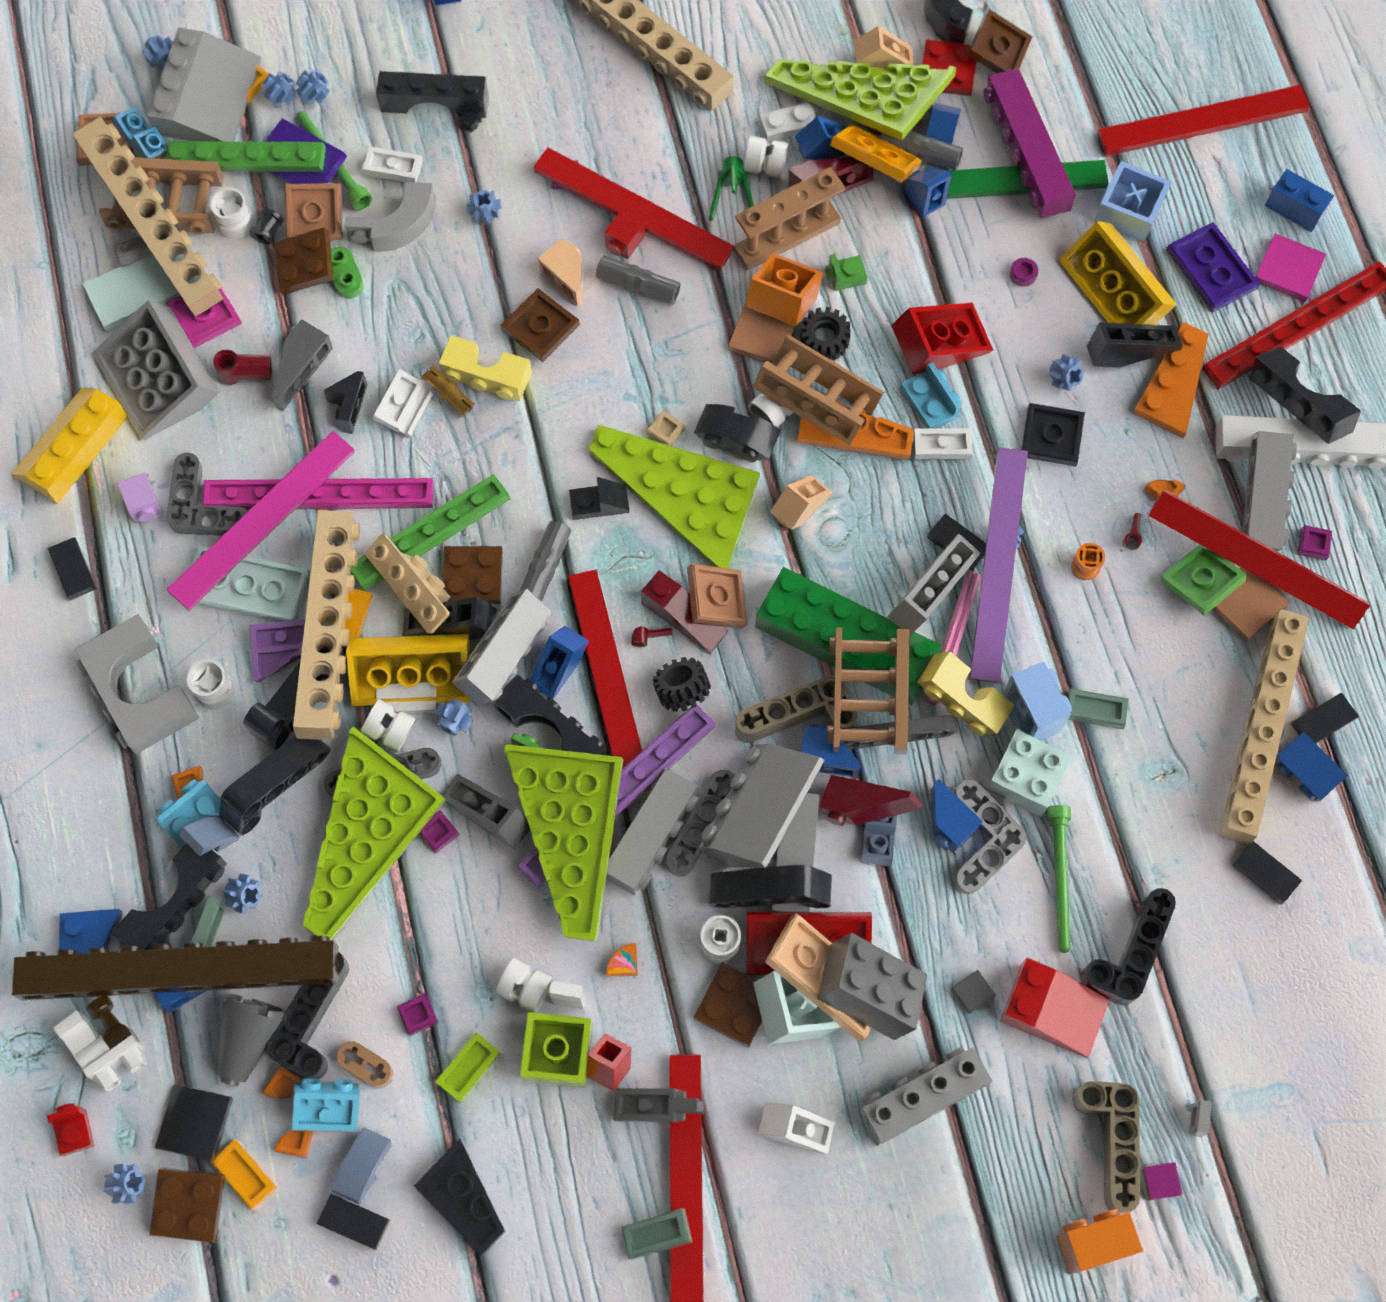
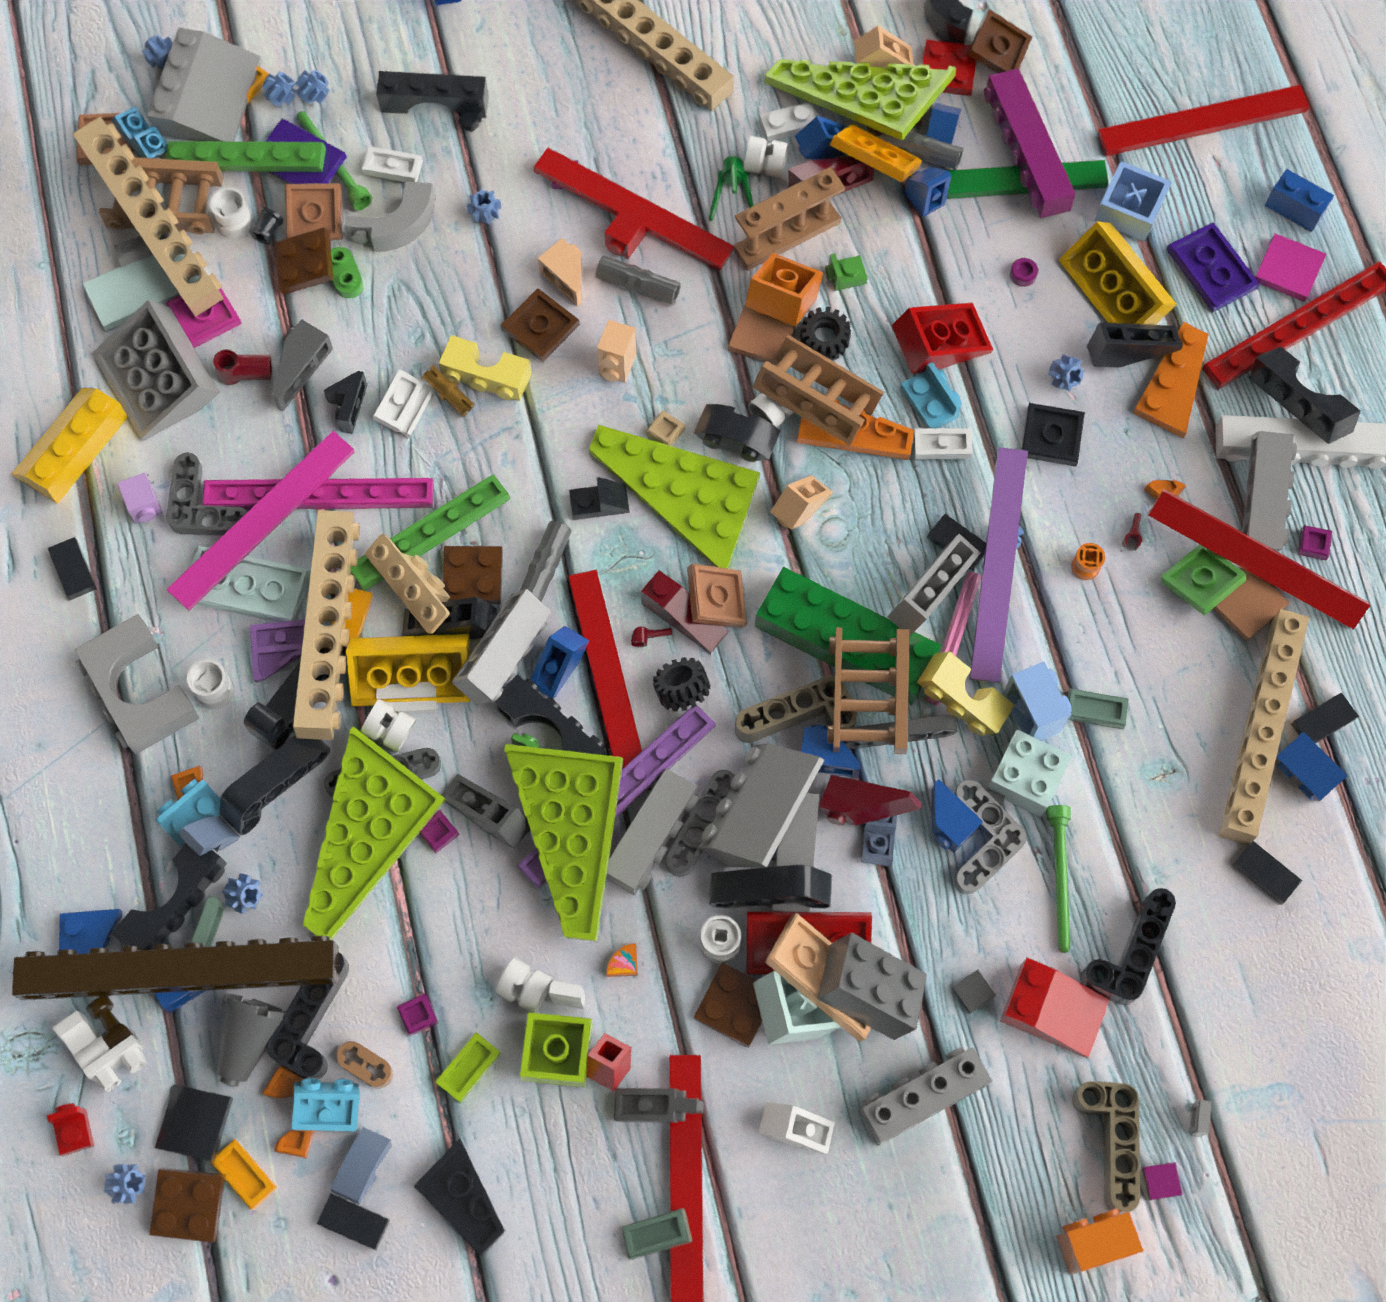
medium blue gear [435,699,473,736] -> none
none -> light nougat brick [597,319,637,383]

